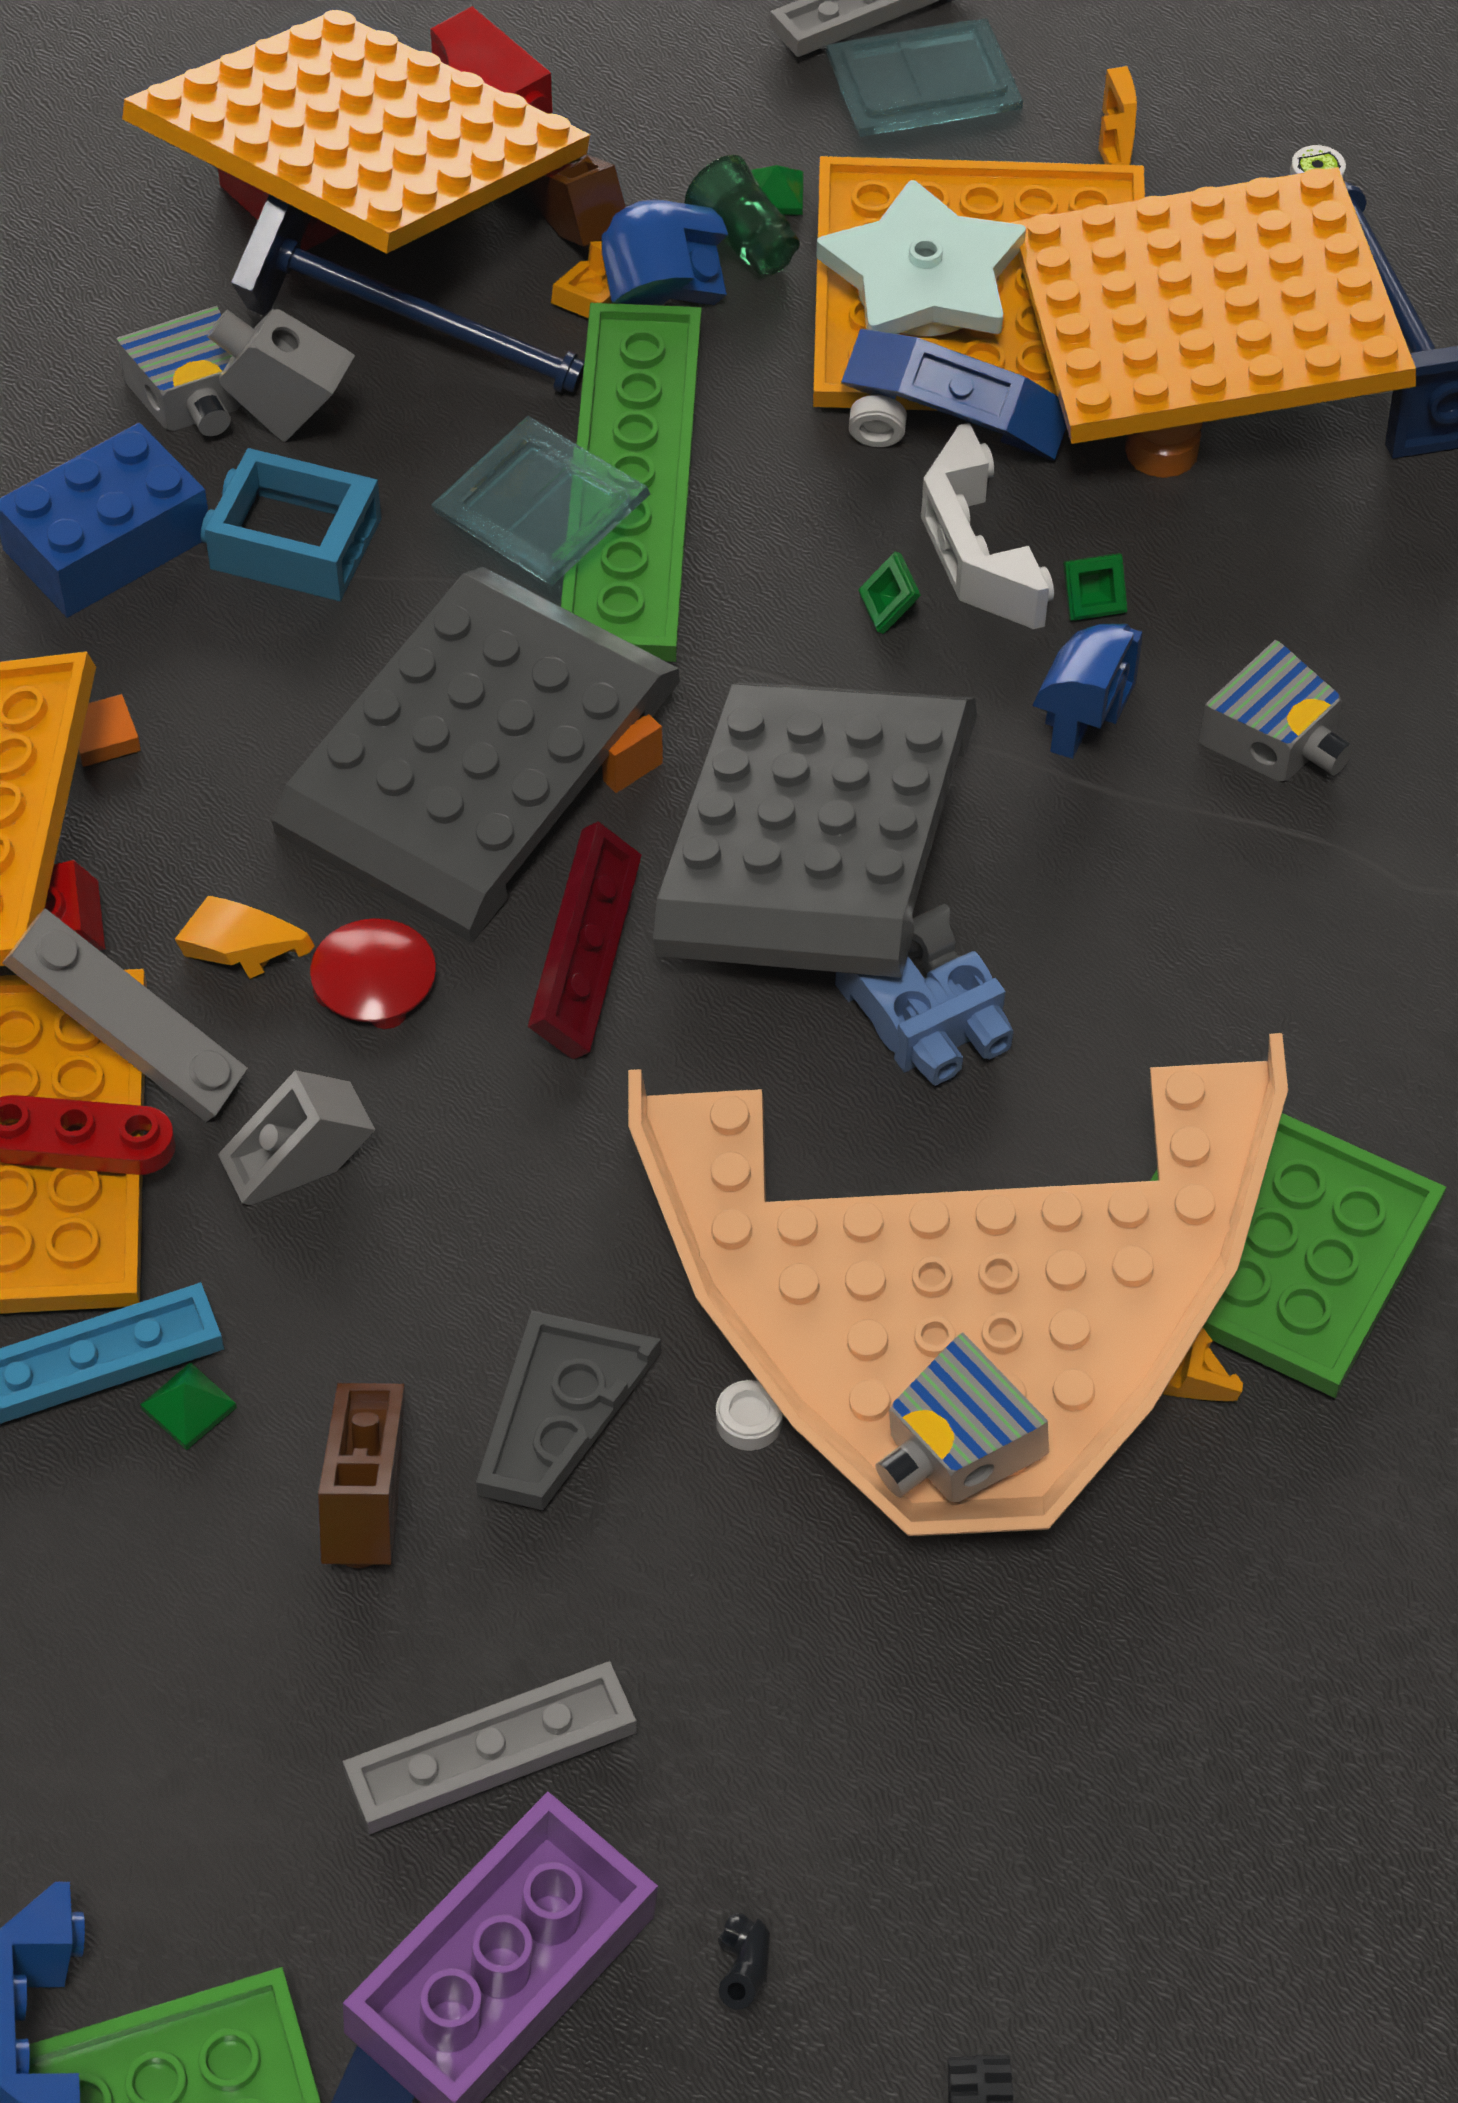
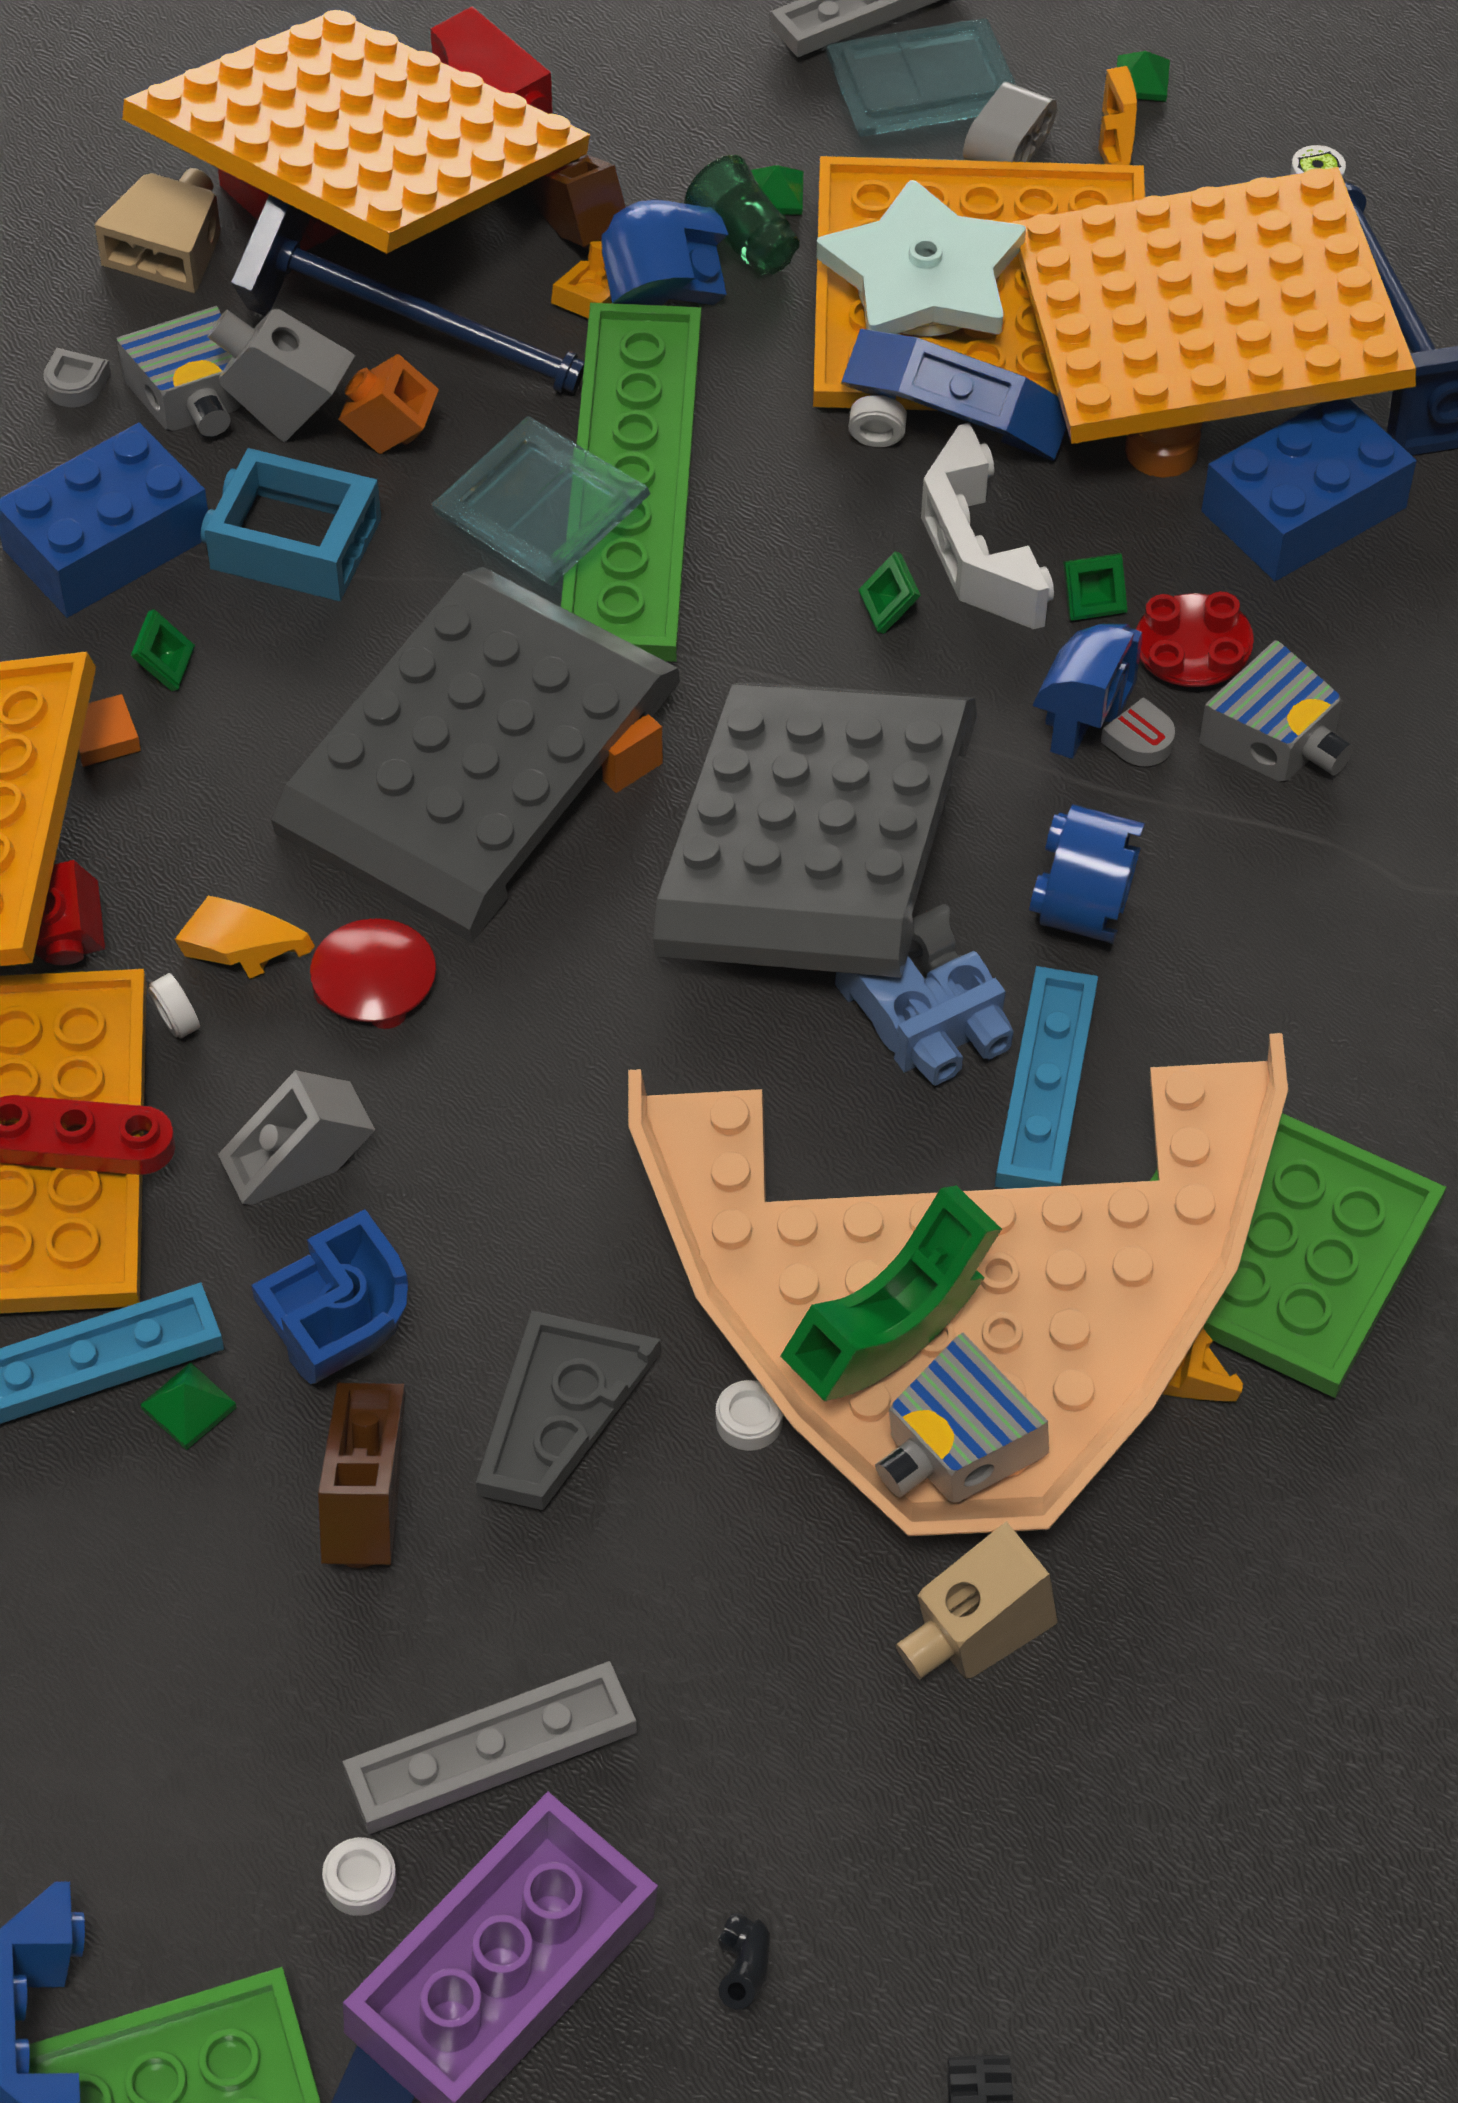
light grey plate [2,908,248,1122] -> none
dark red plate [527,821,642,1059] -> none
none -> light grey tile [43,348,111,407]
none -> tan torso [95,168,221,293]
none -> green slope [131,609,195,692]
none -> white tile [148,973,200,1039]
none -> blue brick [251,1209,408,1384]
none -> white tile [322,1837,397,1916]
none -> orange brick [339,354,439,454]
none -> green arch [780,1185,1002,1401]
none -> tan torso [895,1521,1058,1679]
none -> light grey beam [963,82,1057,162]
none -> dark azure plate [995,966,1098,1189]
none -> blue brick [1029,804,1145,944]
none -> light grey tile [1101,697,1175,766]
none -> green slope [1117,51,1170,101]
none -> red dish [1136,591,1254,687]
none -> blue brick [1201,398,1417,581]

